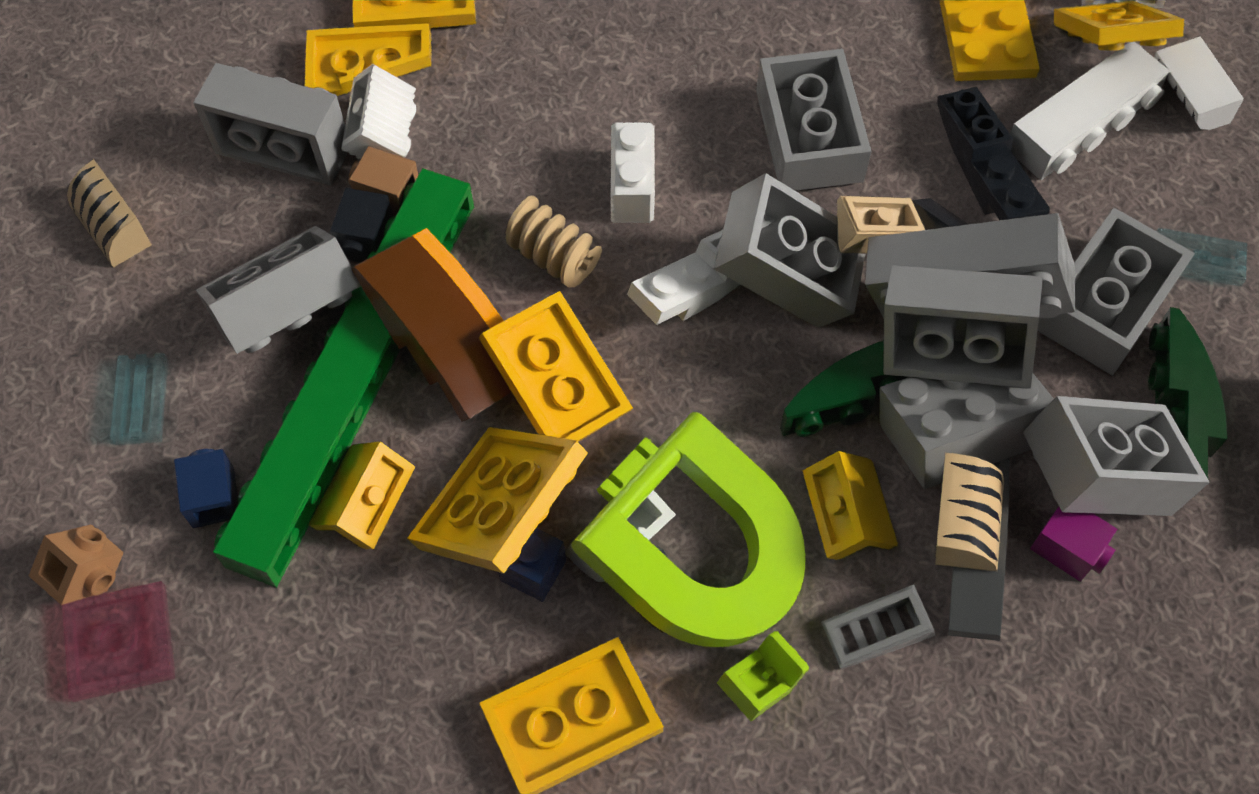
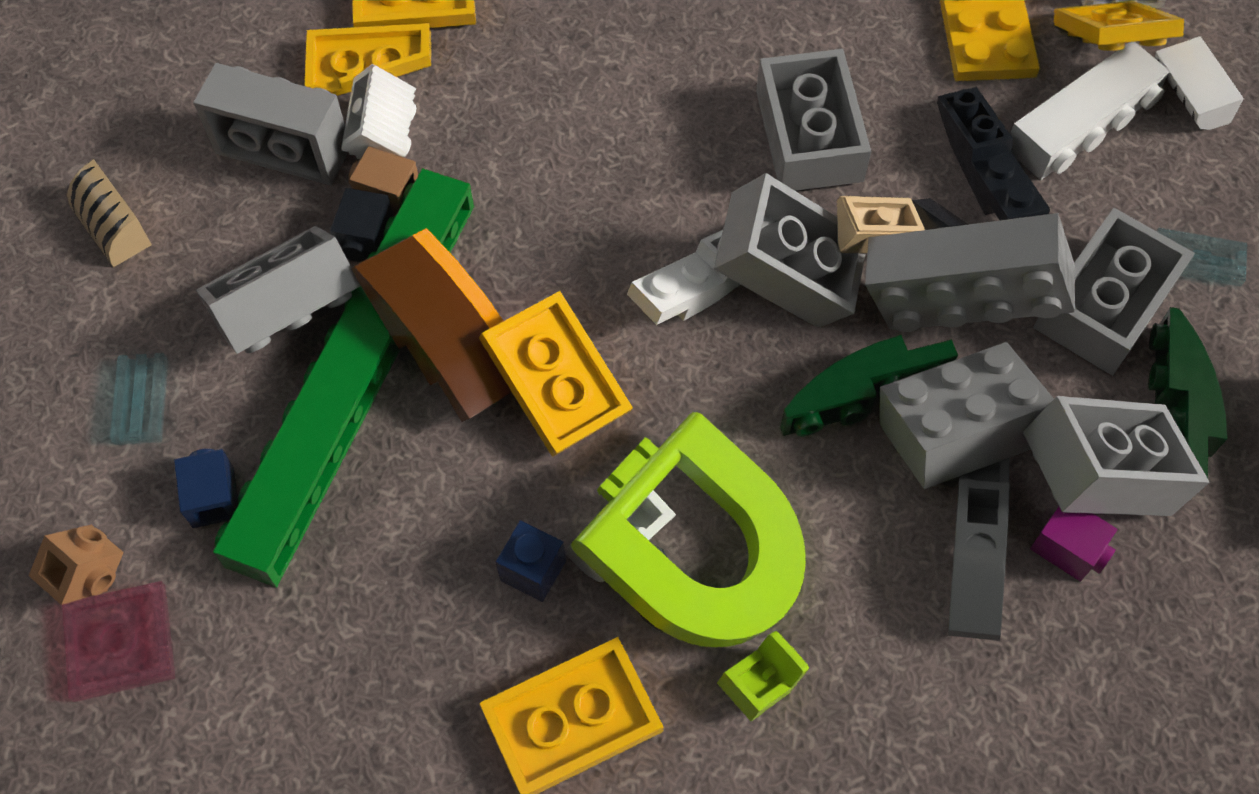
yellow panel [309,442,415,549] -> none
yellow plate [407,427,588,573] -> none
tan piece [506,195,602,288] -> none
white brick [610,123,655,223] -> none
yellow panel [802,451,898,560] -> none
light grey slope [821,584,935,670] -> none
light grey brick [884,265,1043,388] -> none
tan brick [935,453,1004,571] -> none

